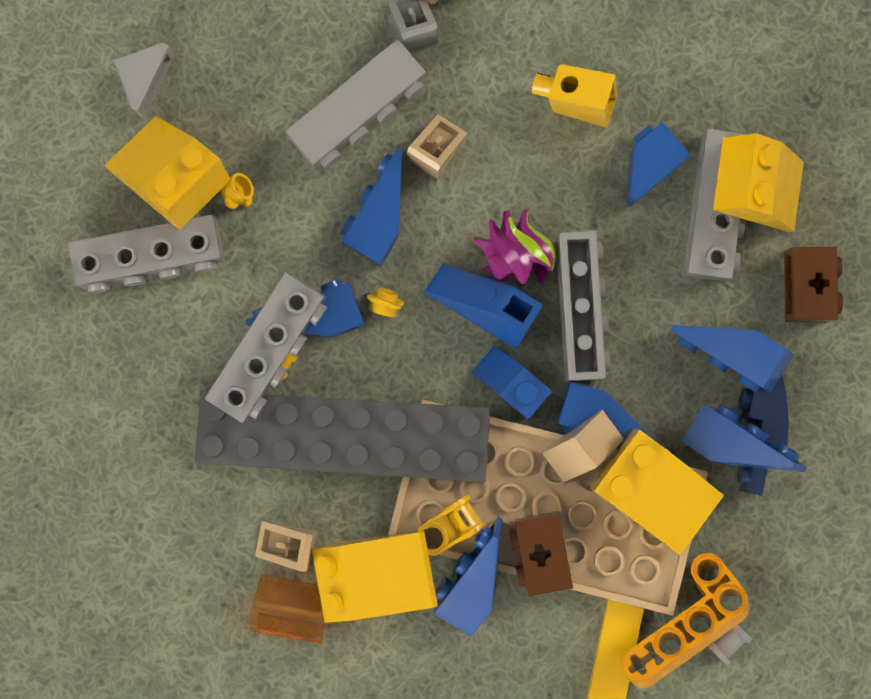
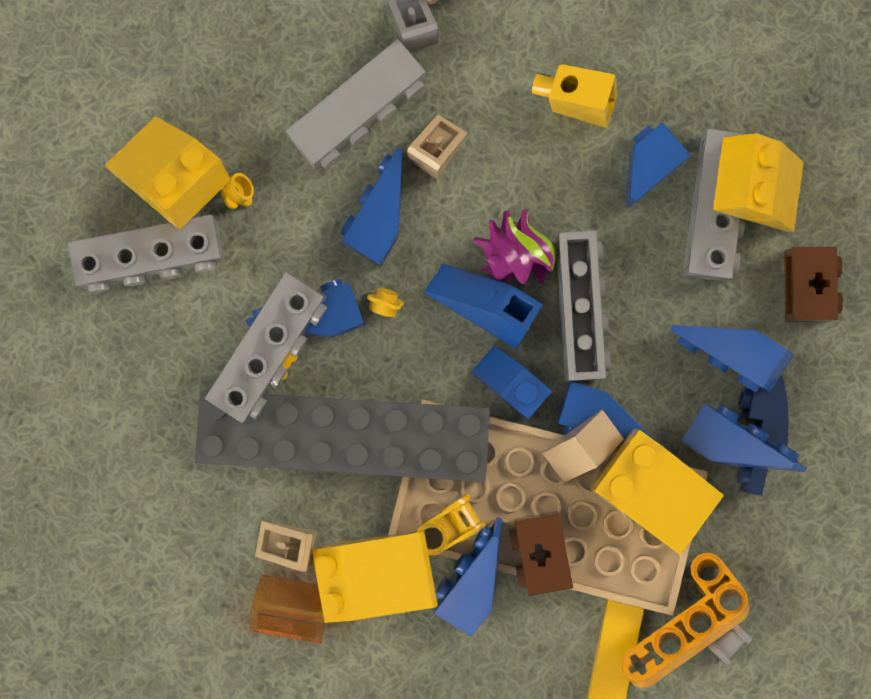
light grey slope [114,43,175,118] -> none

